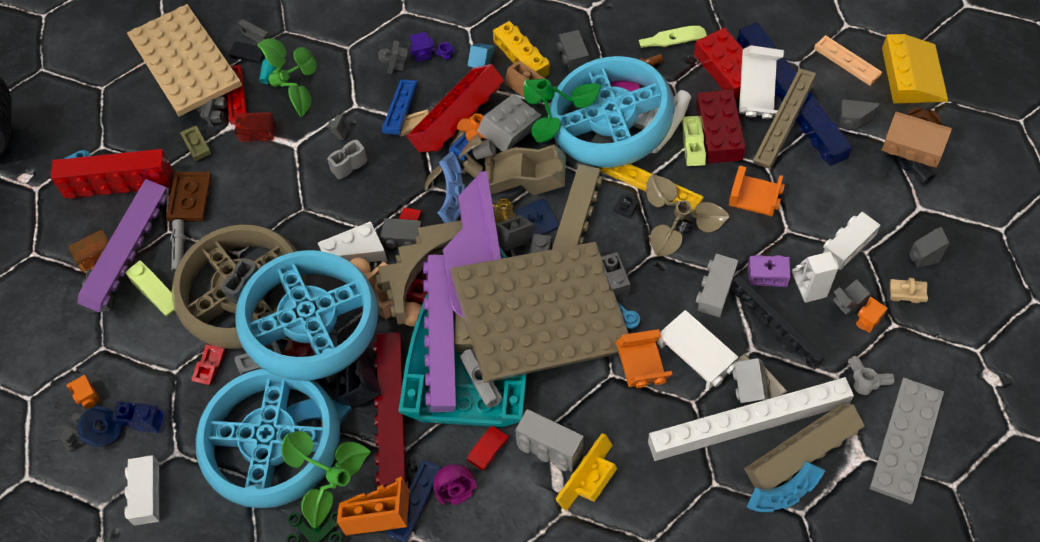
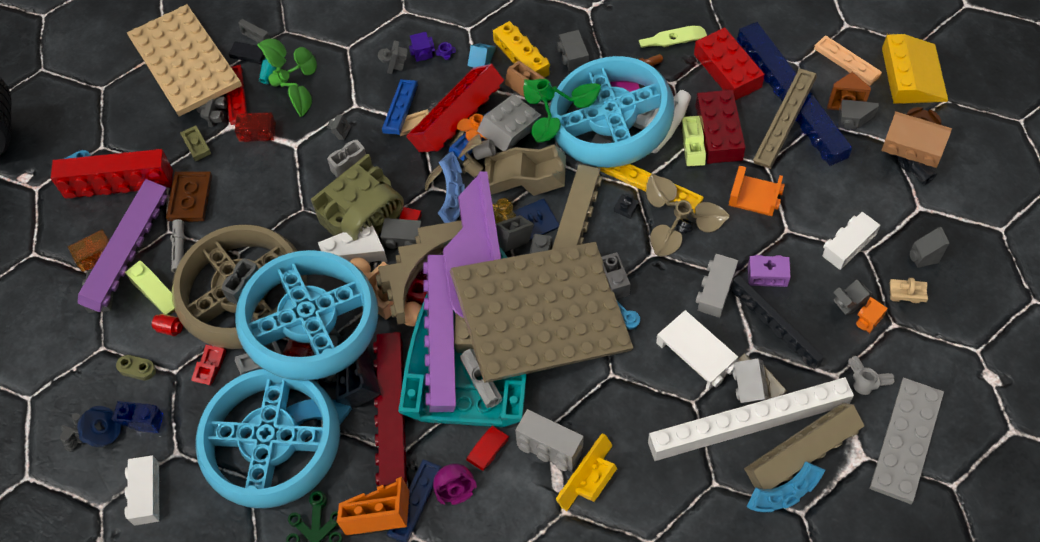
orange brick [66,375,101,409] -> none
bright green plant [281,431,371,529] -> none
orange panel [616,329,672,388] -> none
white panel [739,46,784,119] -> none
white wedge [791,252,839,303] -> none
none -> olive plate [116,355,156,380]
none -> red brick [152,314,183,336]
none -> olive brick [311,154,404,241]
none -> dark orange slope [827,71,871,110]

